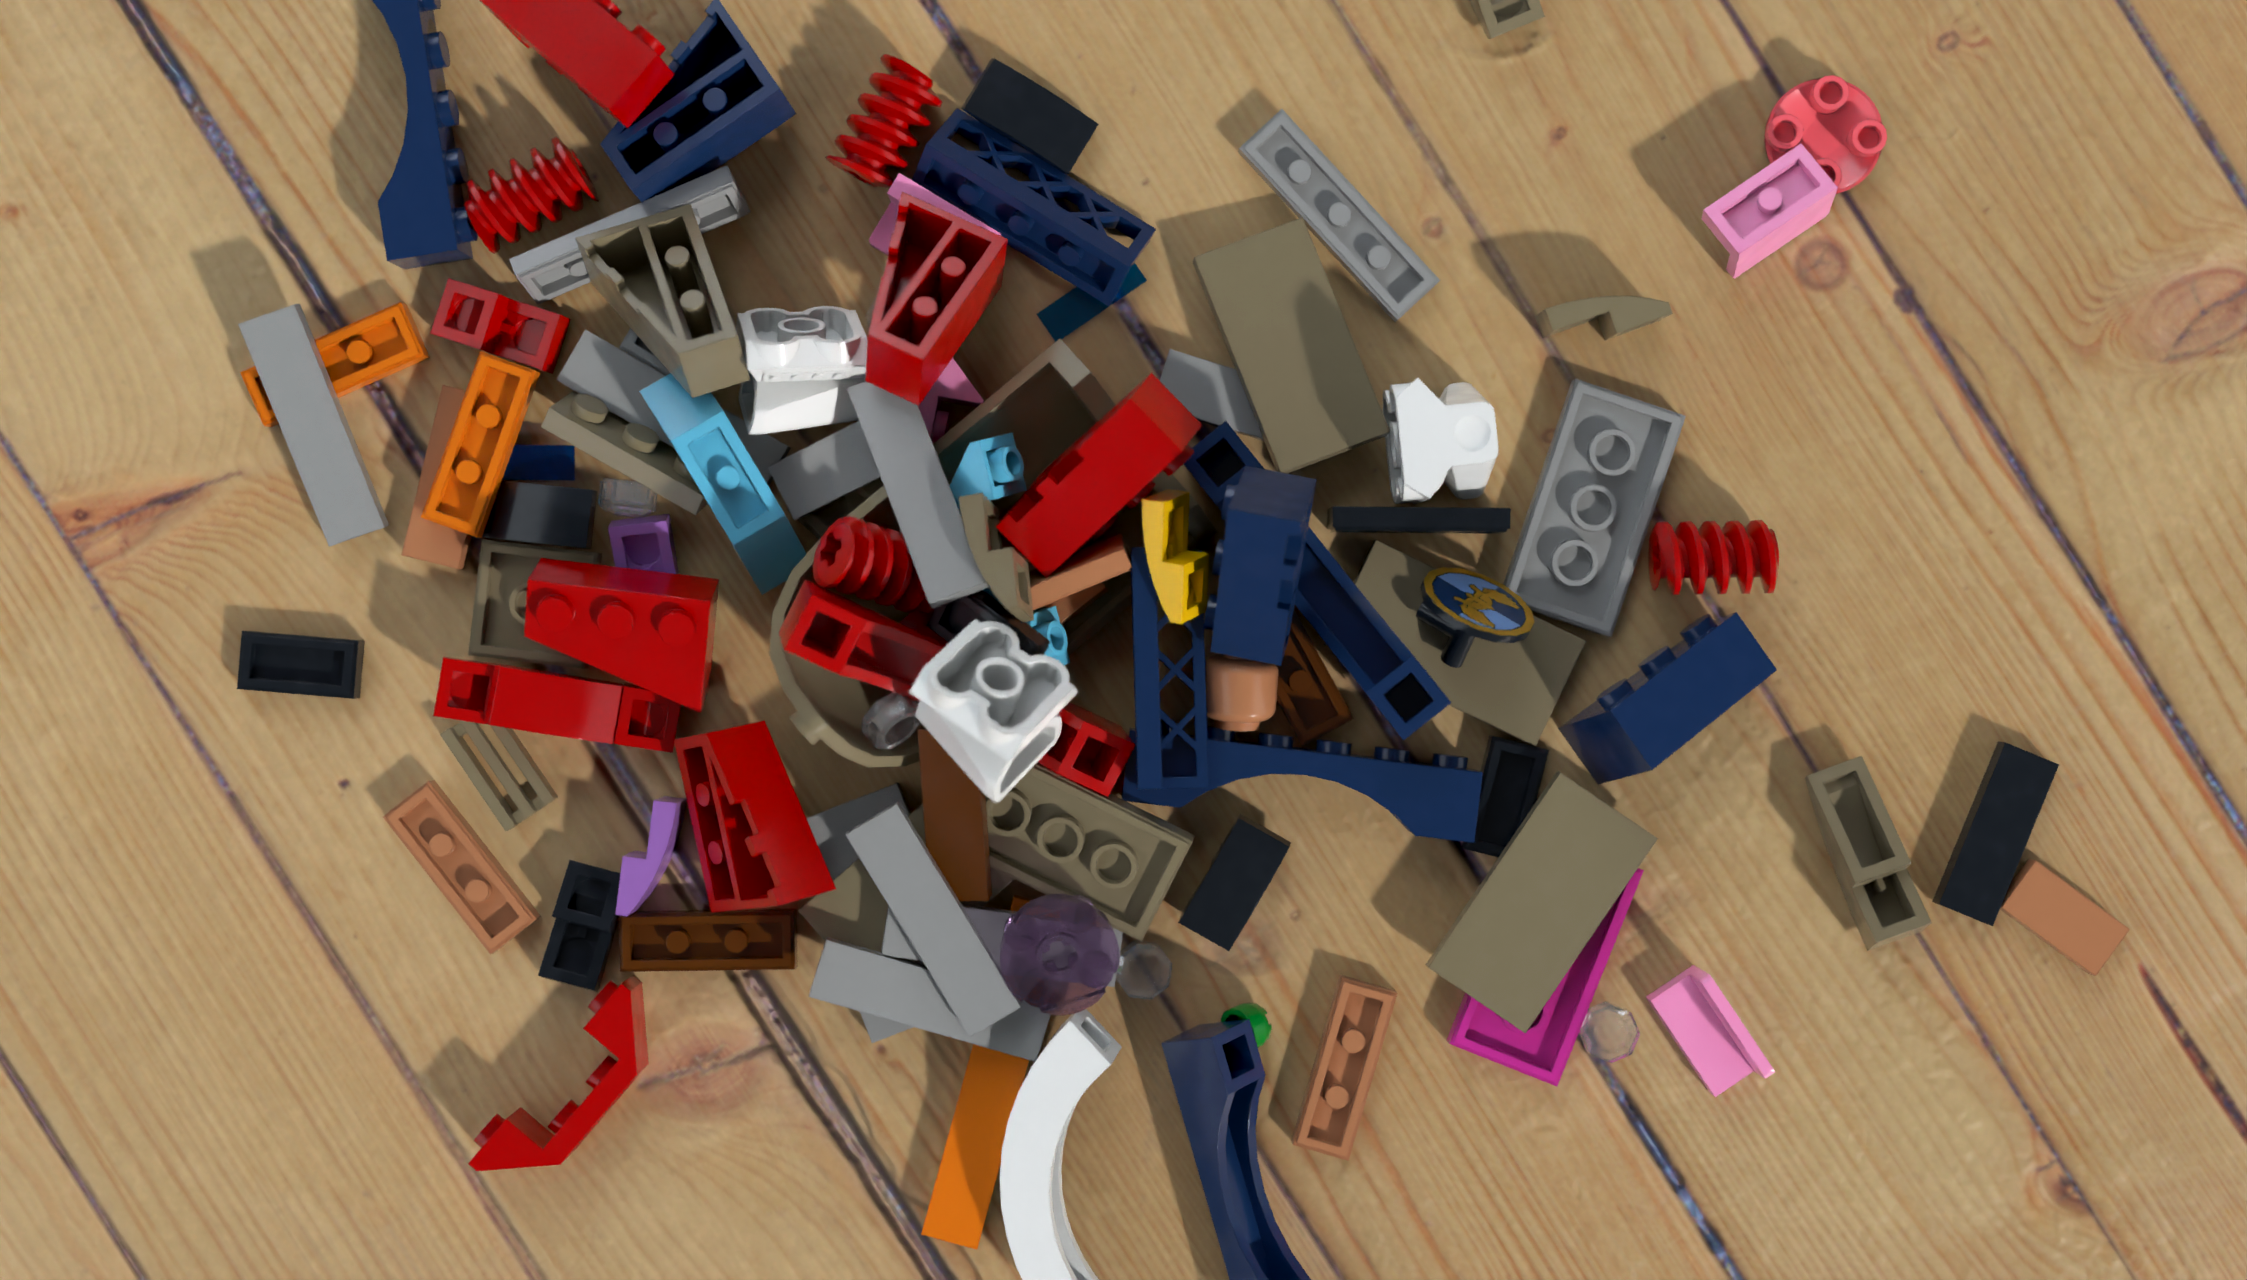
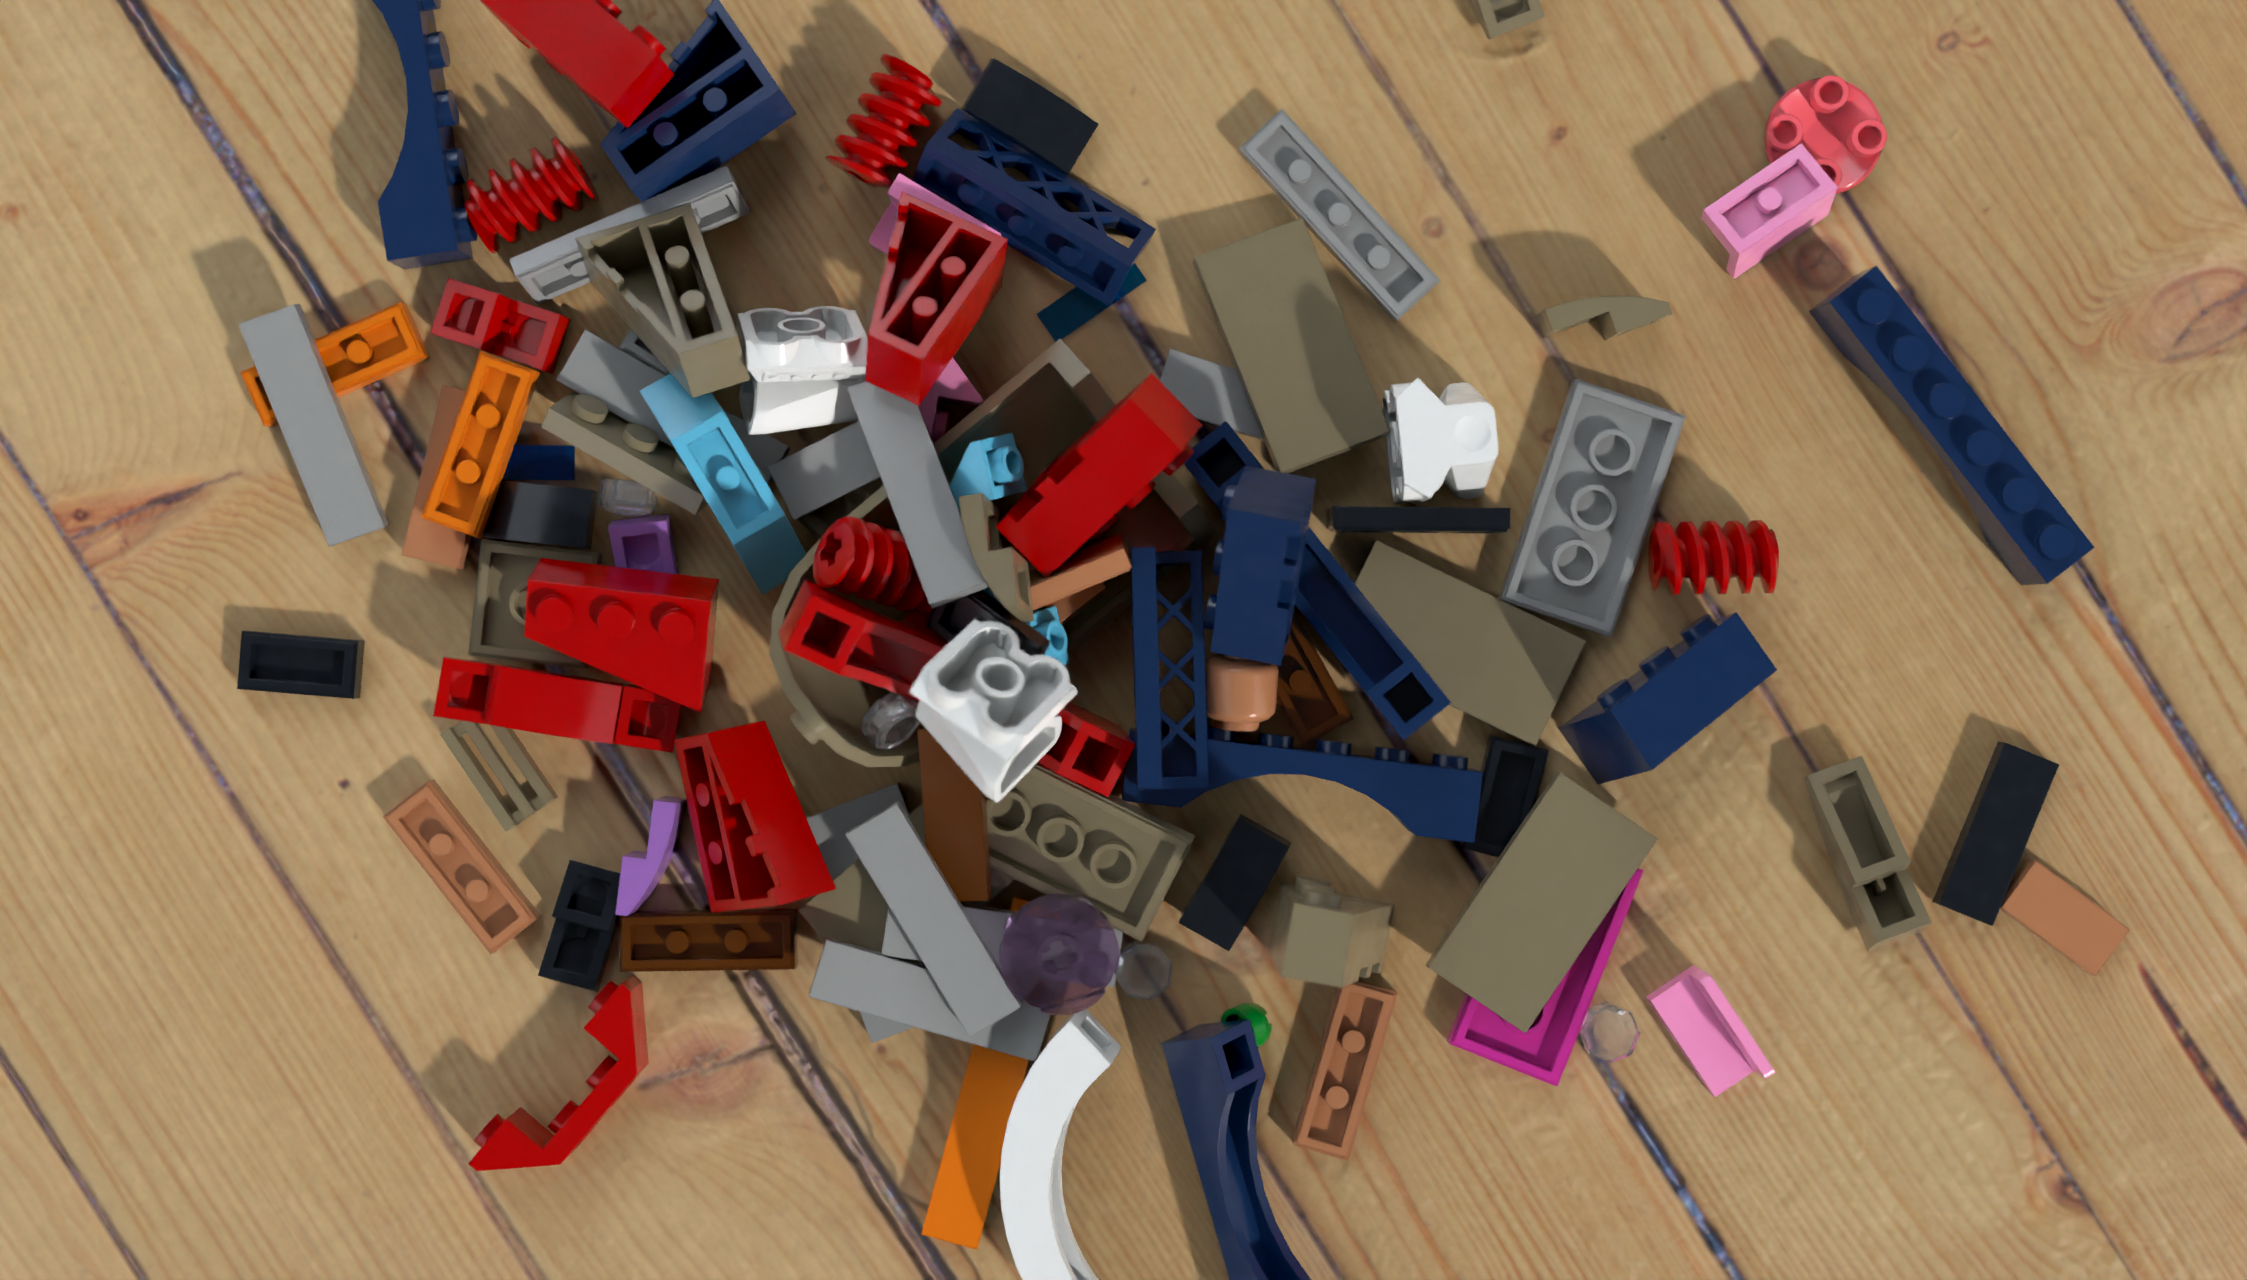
yellow slope [1142,489,1209,624] -> none
shield [1416,567,1535,668] -> none
none -> dark tan wedge [1268,876,1394,988]
none -> dark blue arch [1809,266,2094,585]

